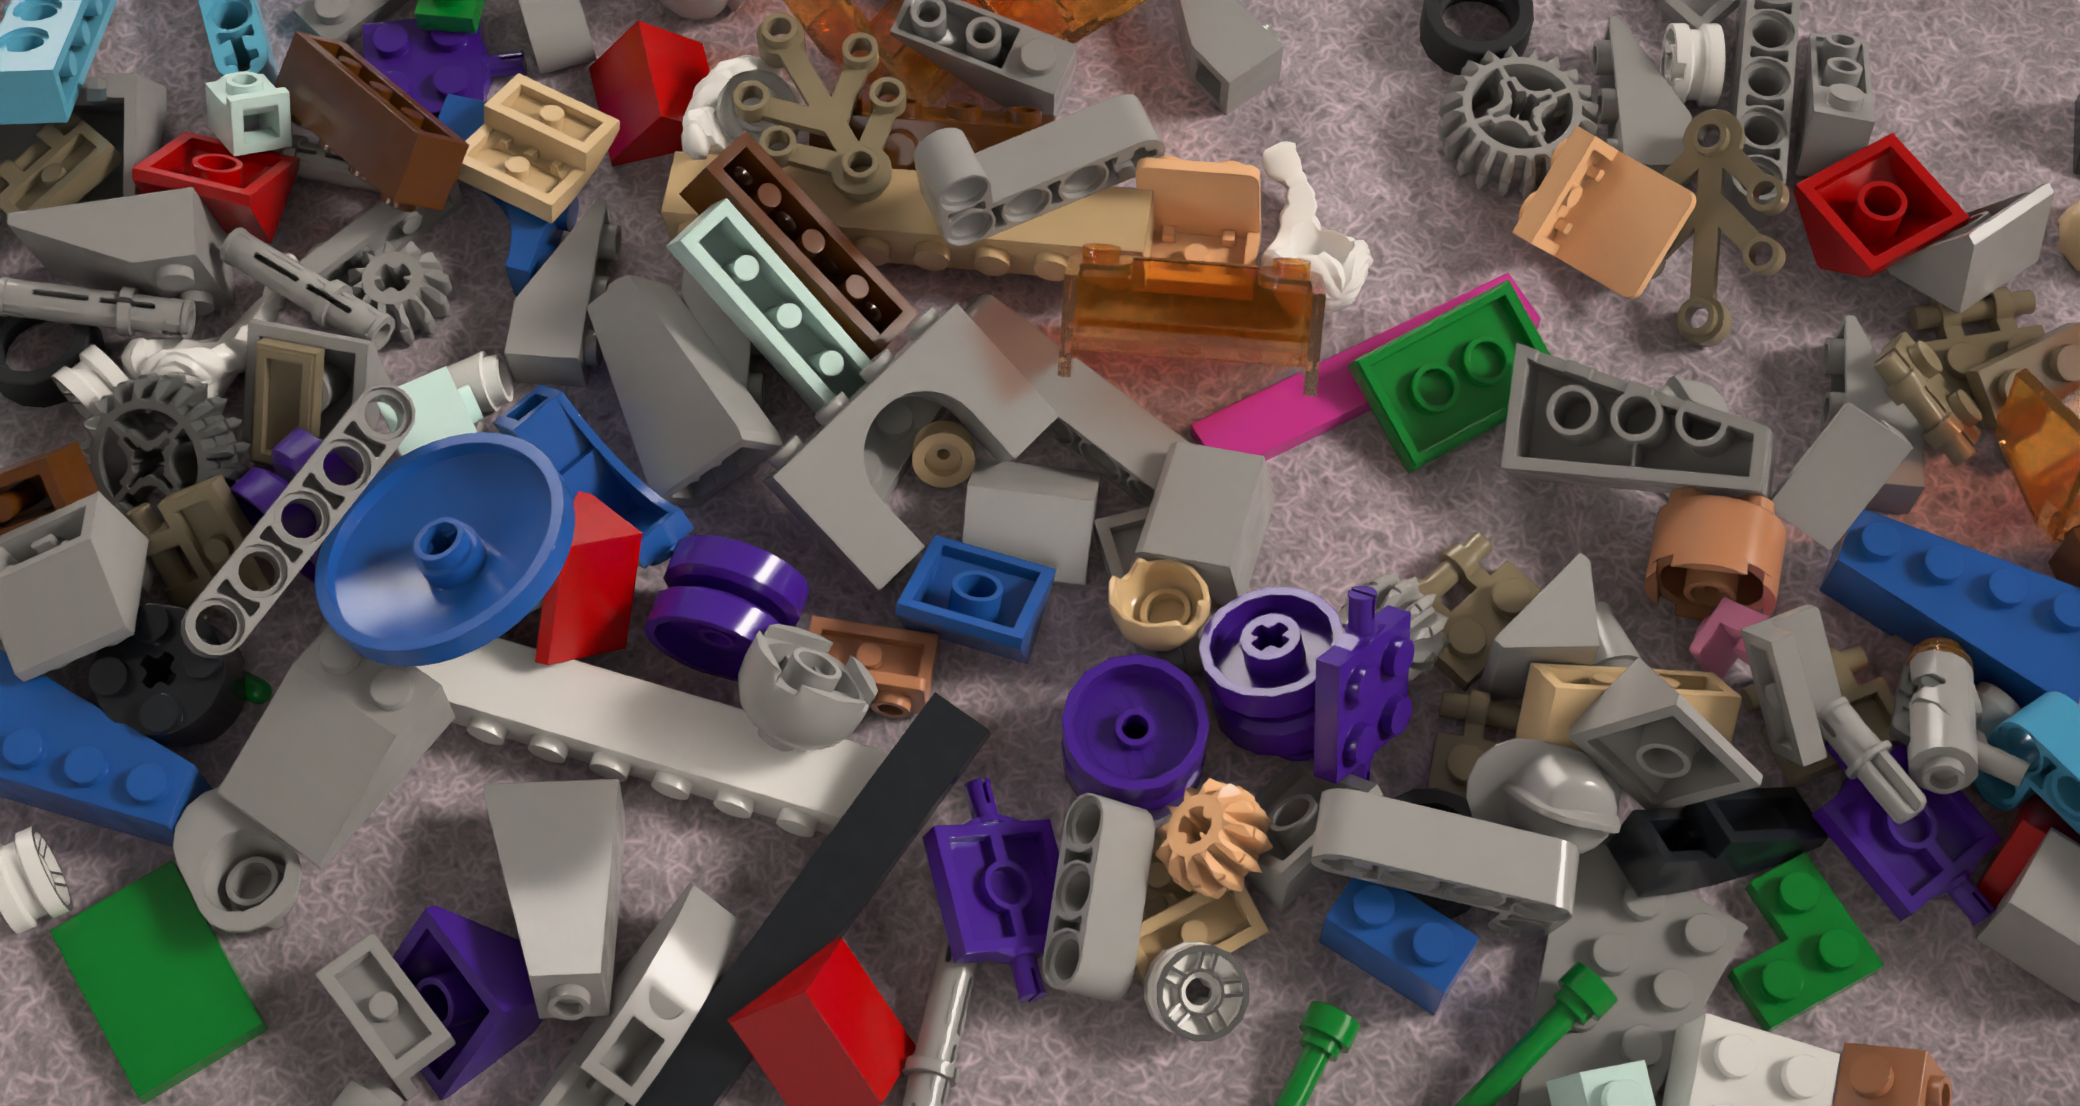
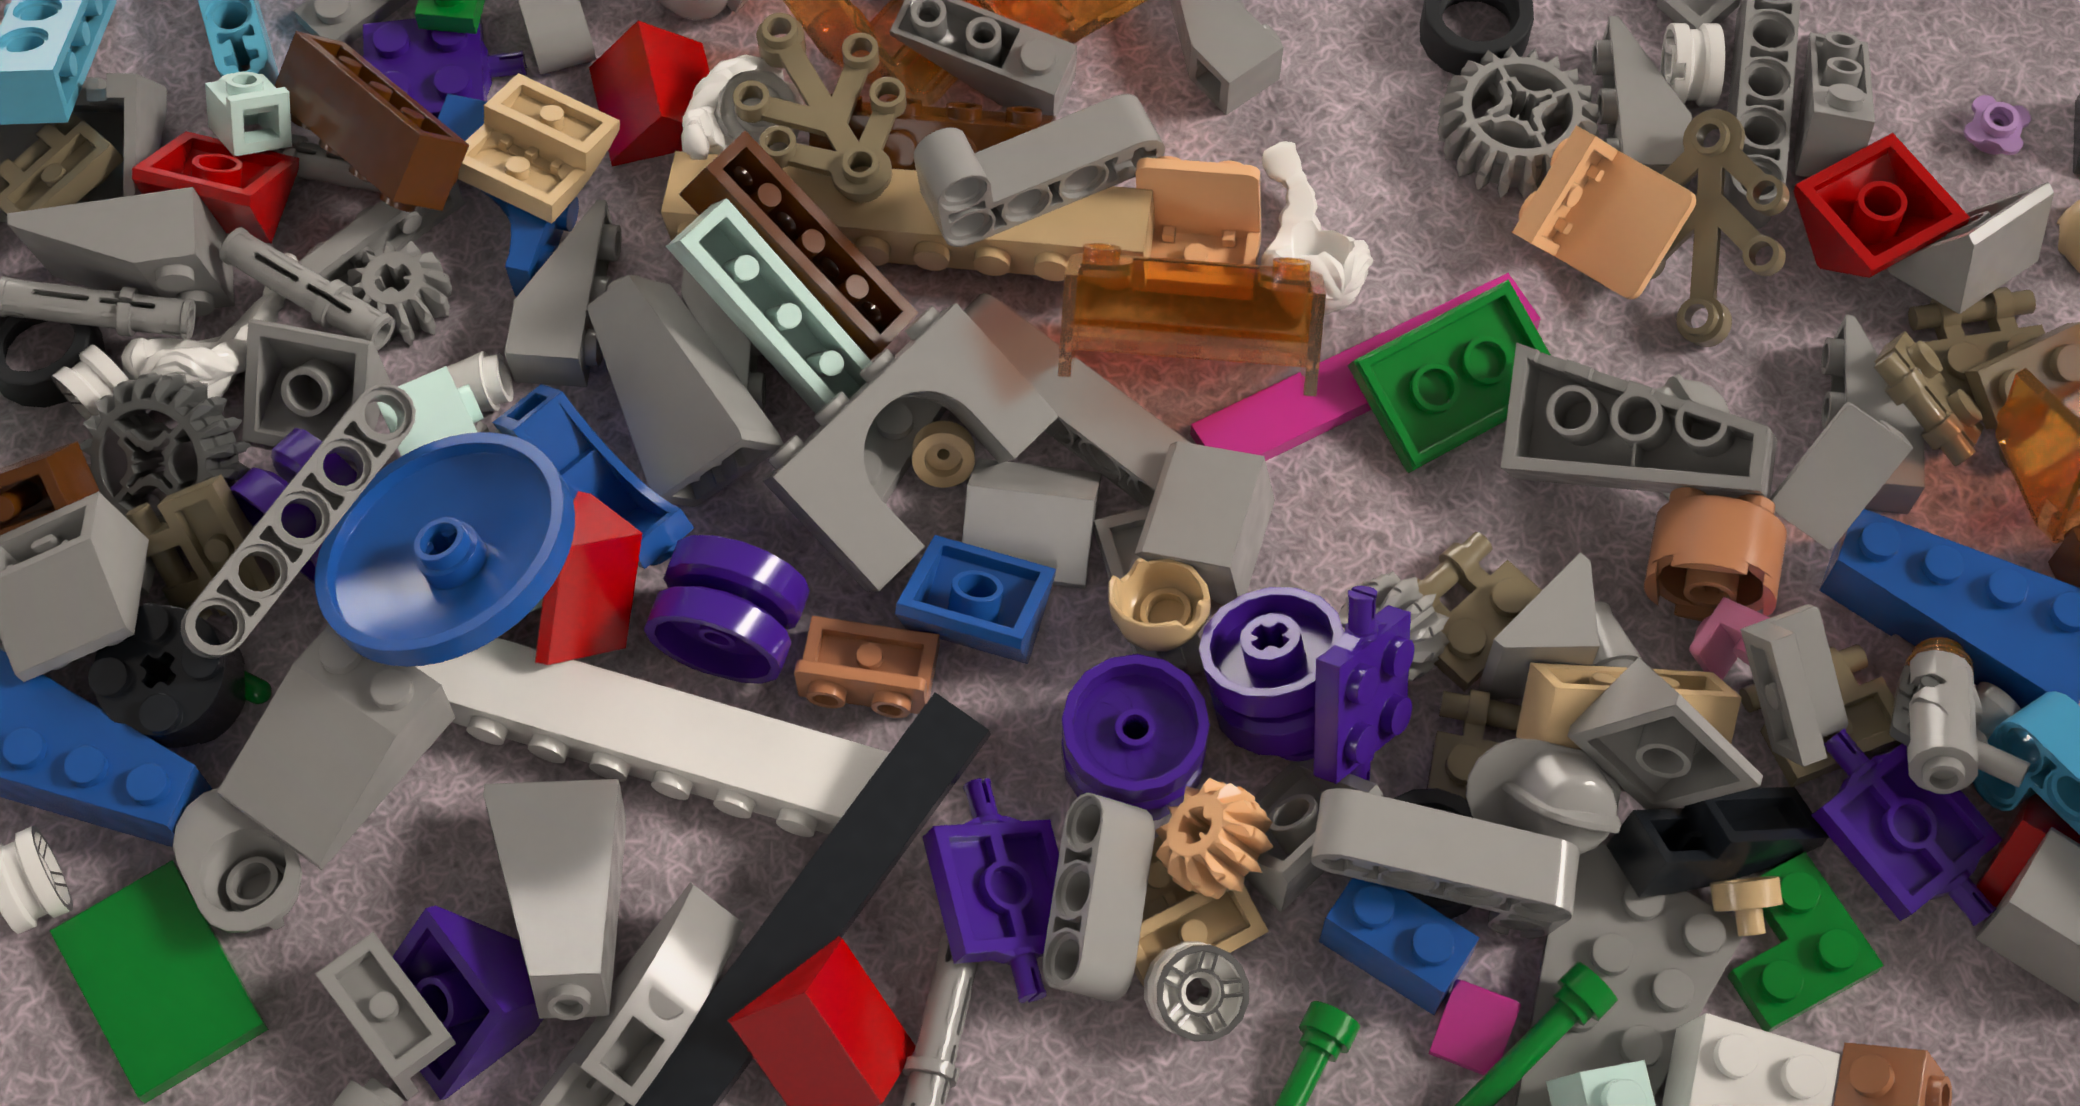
dark tan tile [250,337,325,466] -> none
light grey cylinder [738,624,878,751] -> none
light grey axle [1817,697,1927,824] -> none
none -> dark pink slope [1428,979,1521,1075]
none -> tan tile [1710,876,1783,936]
none -> lavender plate [1963,95,2031,155]

